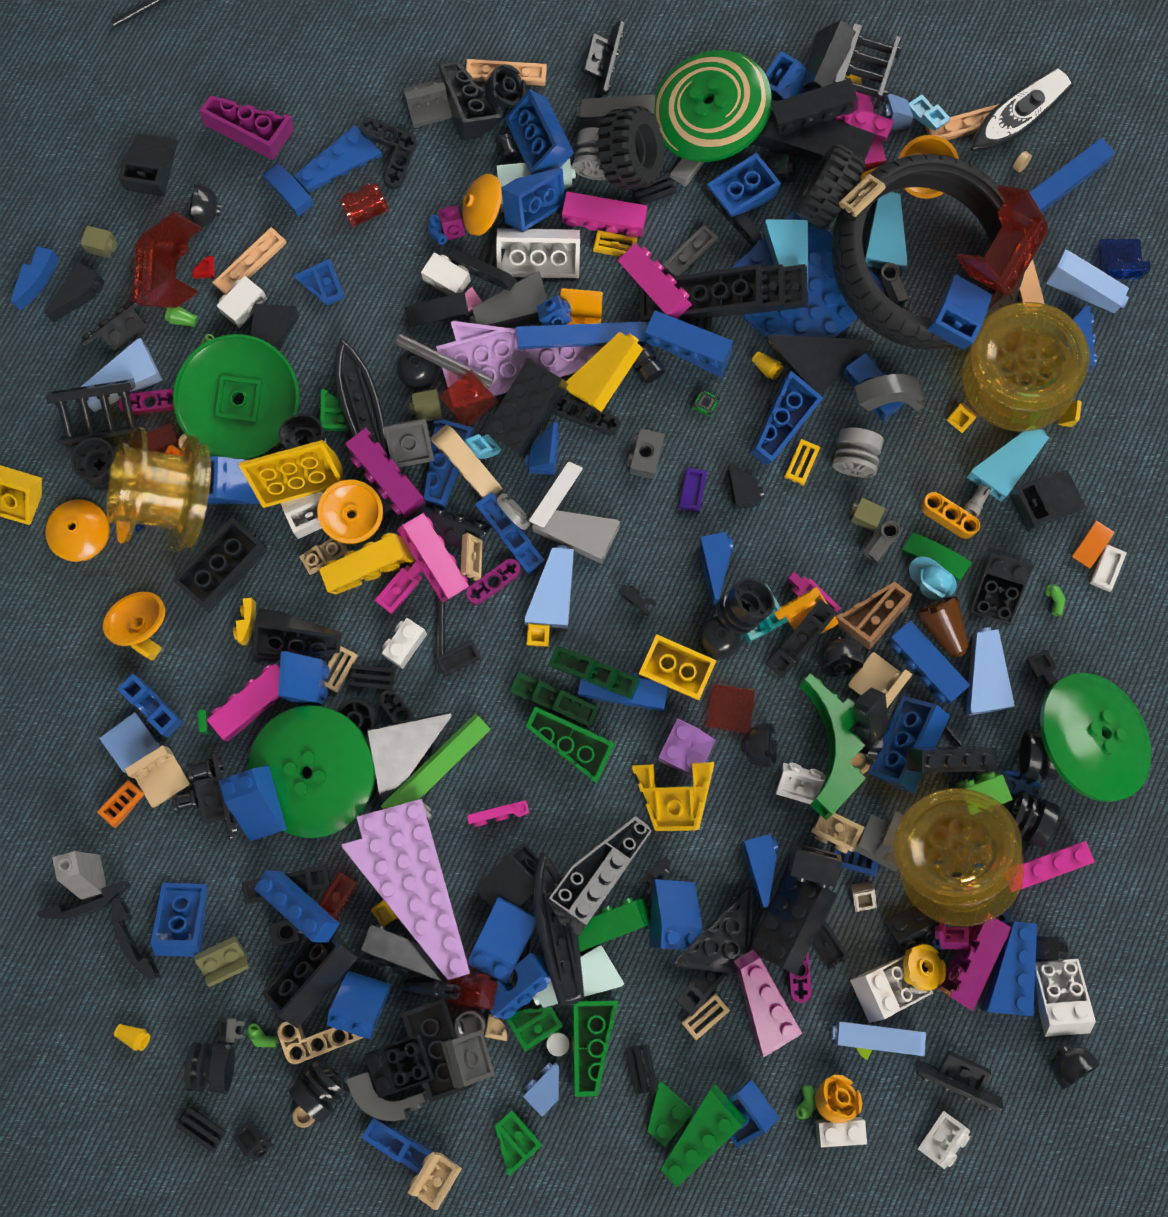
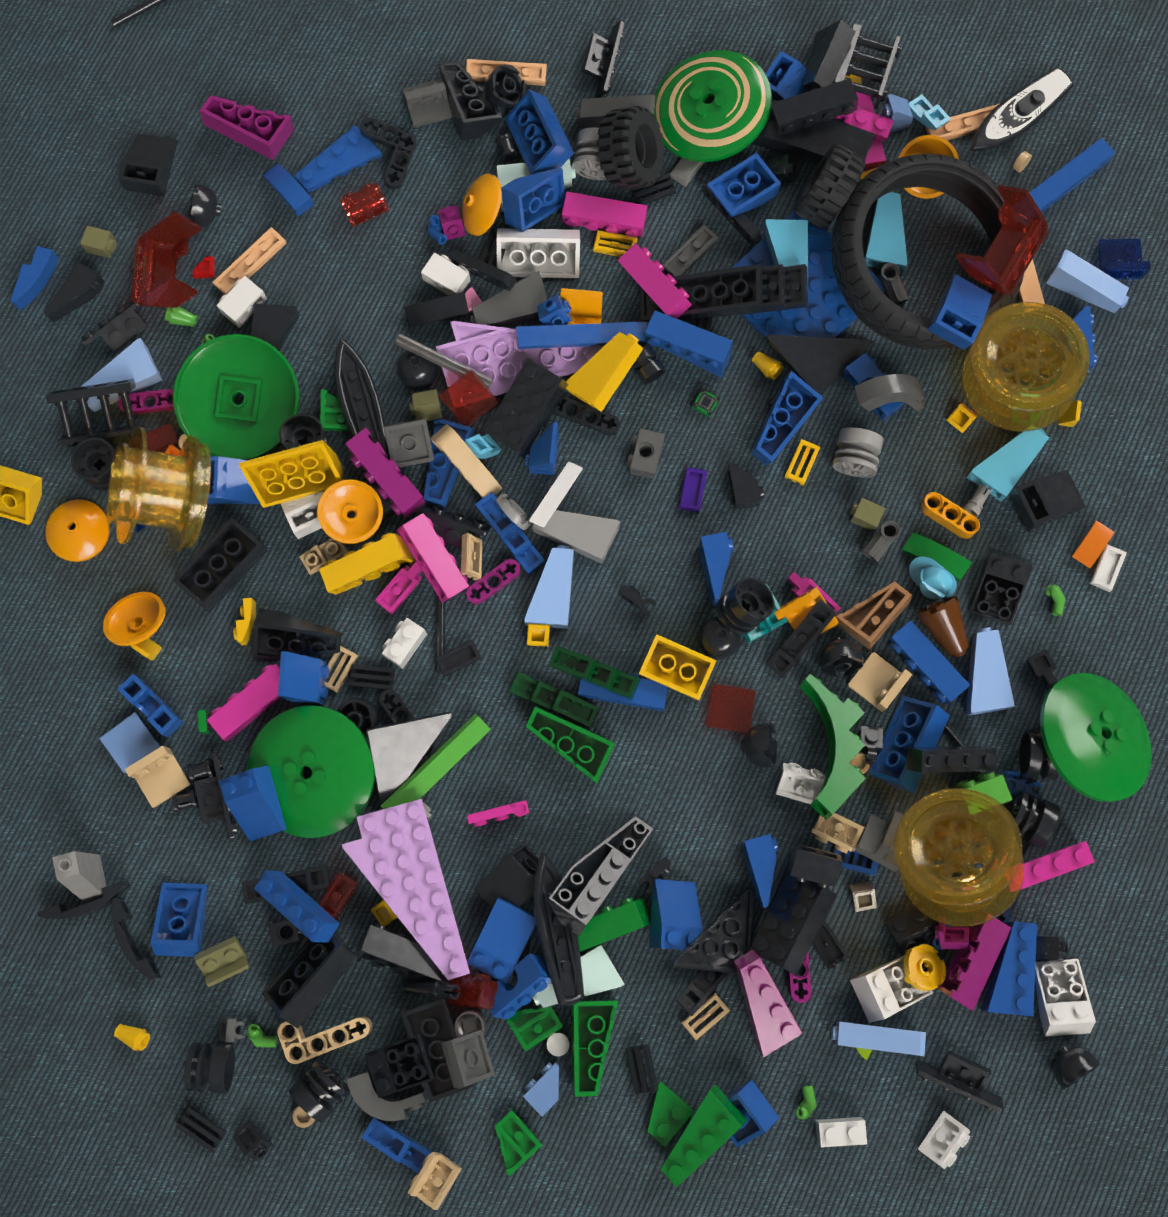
orange slope [97,779,145,828] -> none
blue wing [294,259,346,306] -> none
blue brick [327,971,390,1039] -> none
tan tile [485,1014,507,1041] -> none
yellow wing [632,762,714,831] -> none
medium lavender slope [658,718,715,777] -> none
light orange cylinder [815,1075,862,1124] -> none
tan tile [839,174,885,217] -> none
black brick [853,687,889,742] -> none

